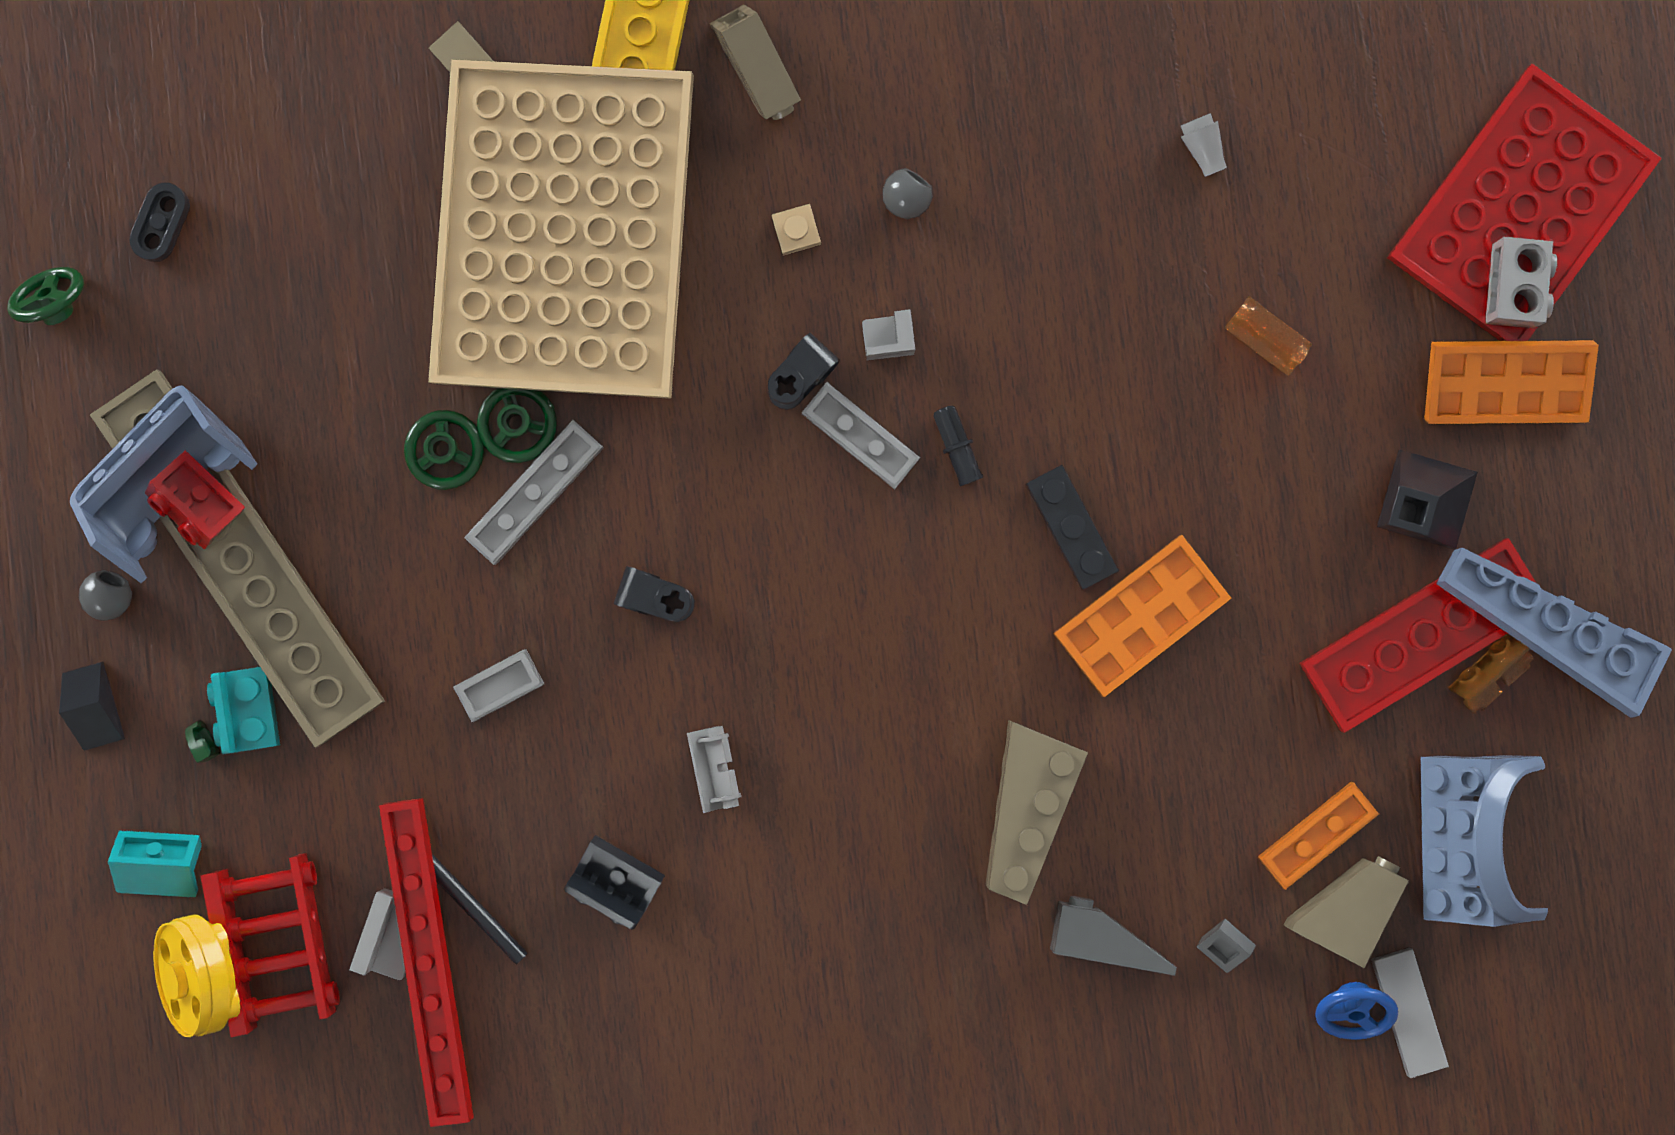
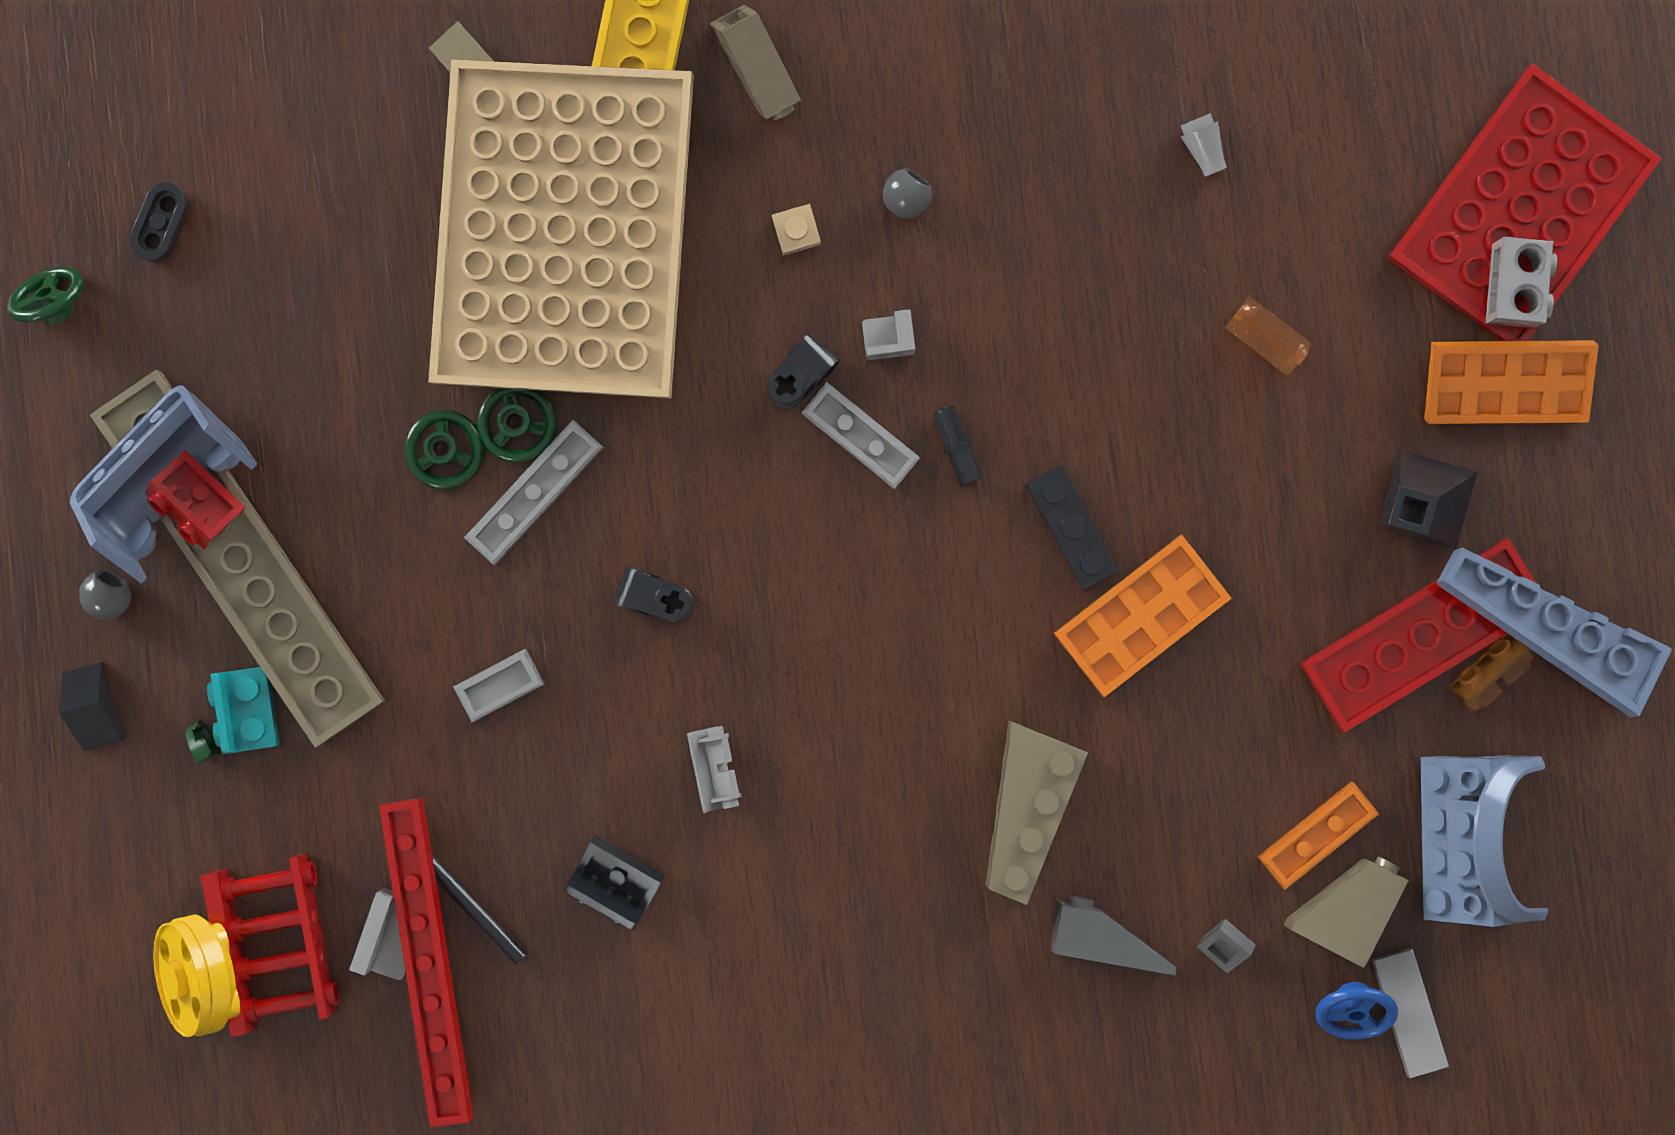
teal panel [108,830,202,897] -> none

